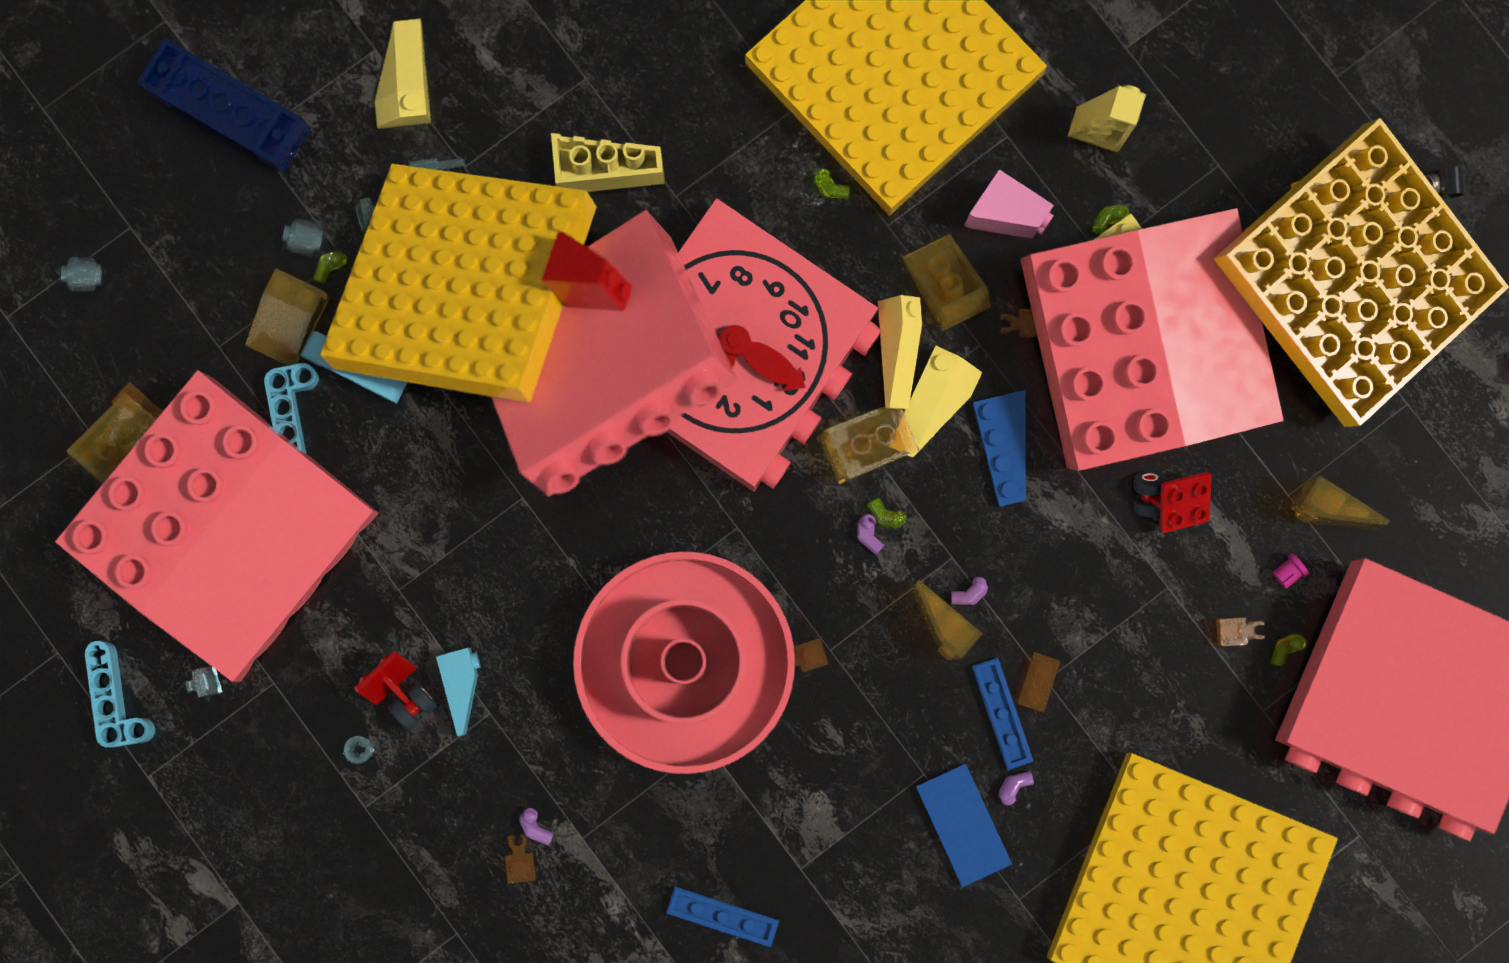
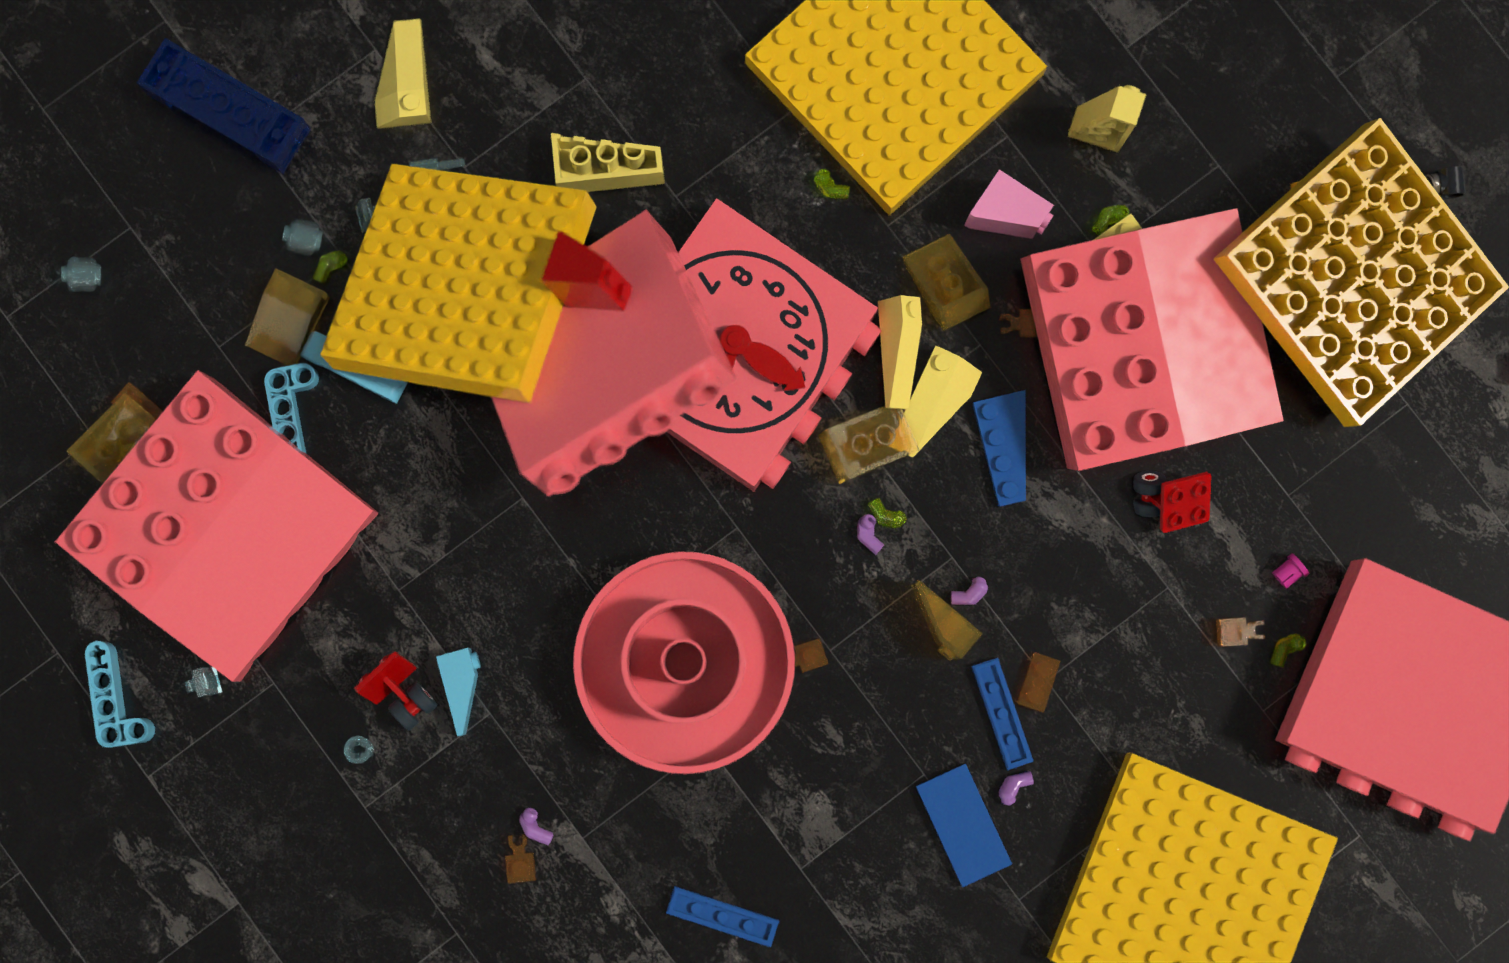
clear yellow slope [1290,476,1390,530] -> none

